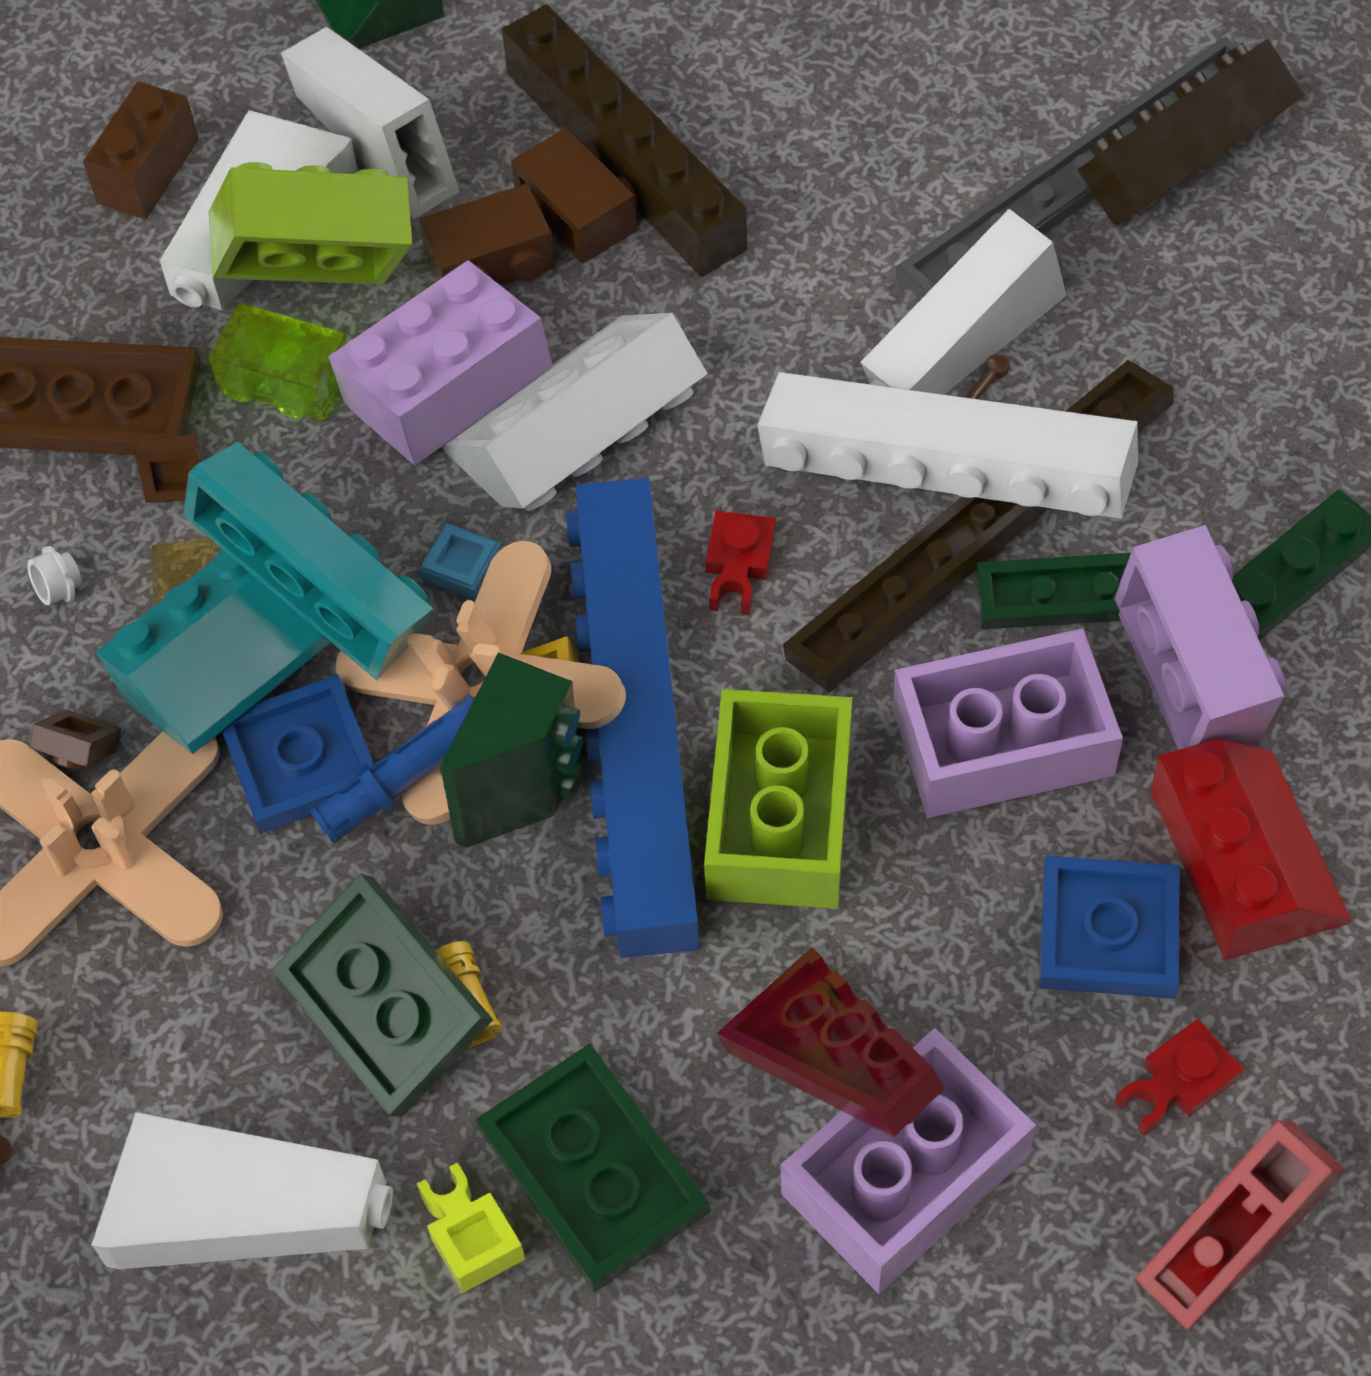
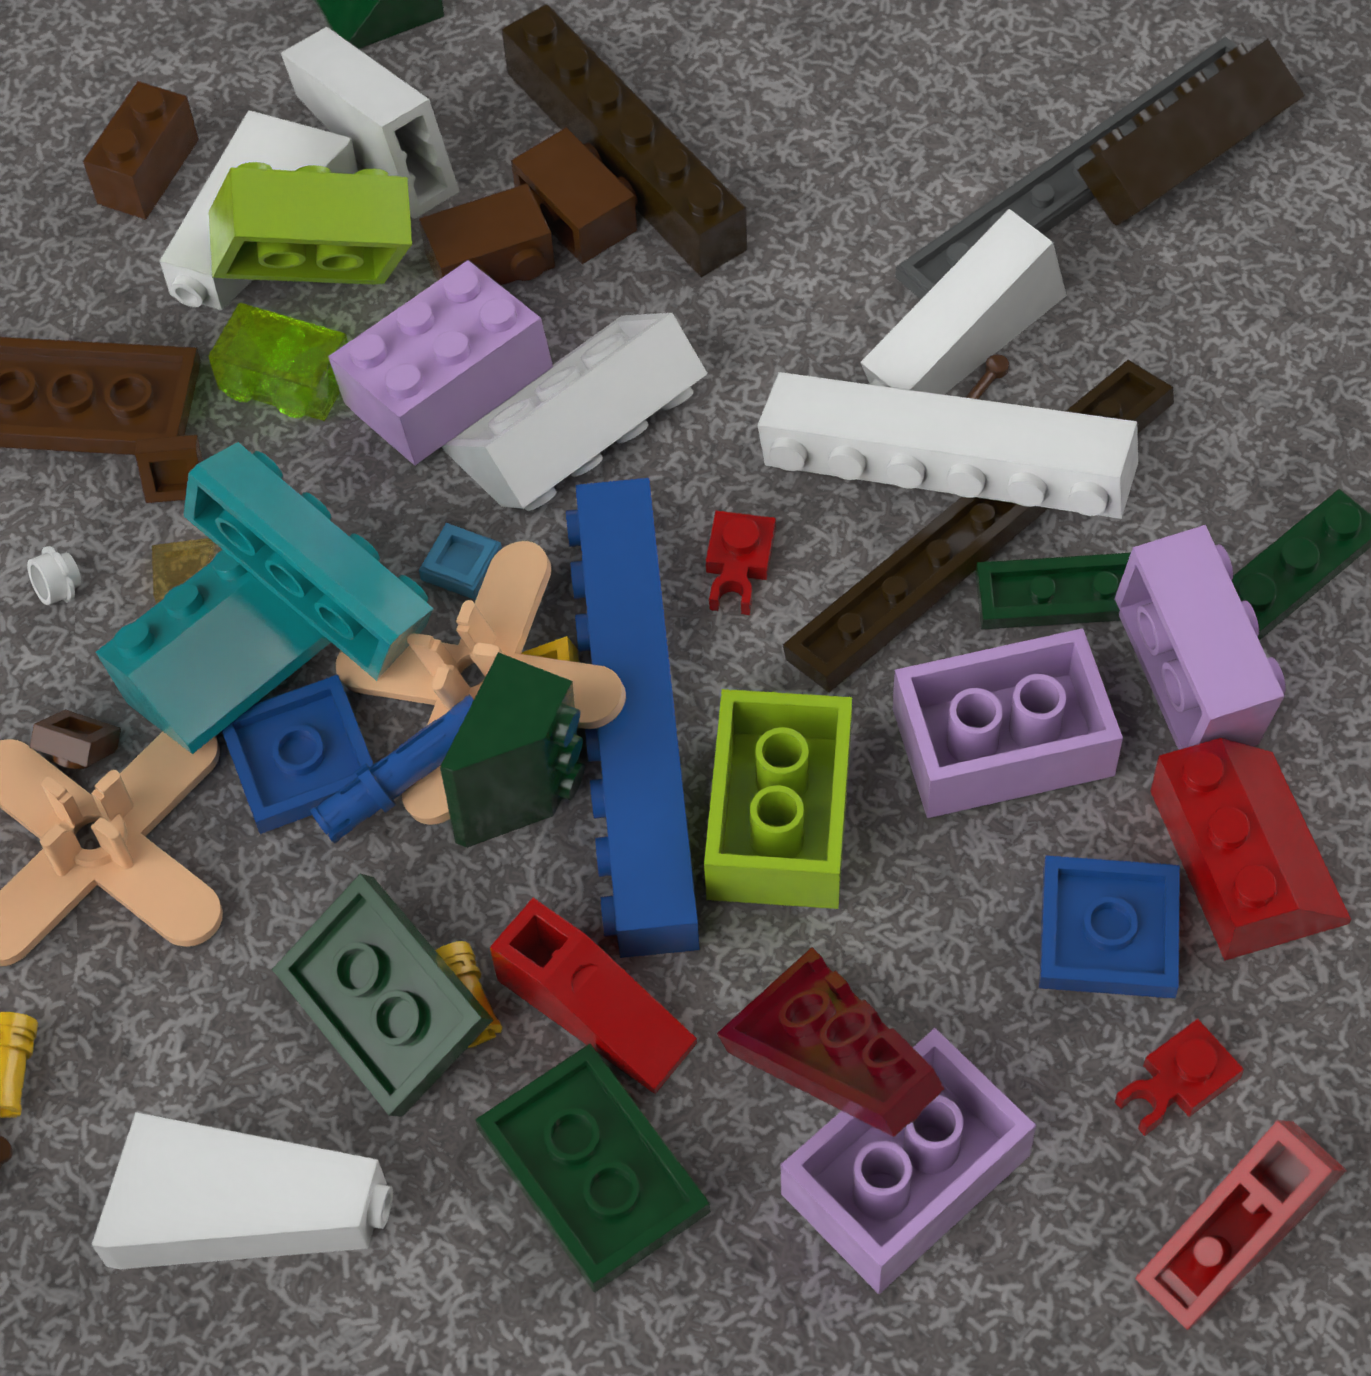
neon yellow plate [417,1162,526,1293] -> none
none -> red slope [490,897,697,1094]

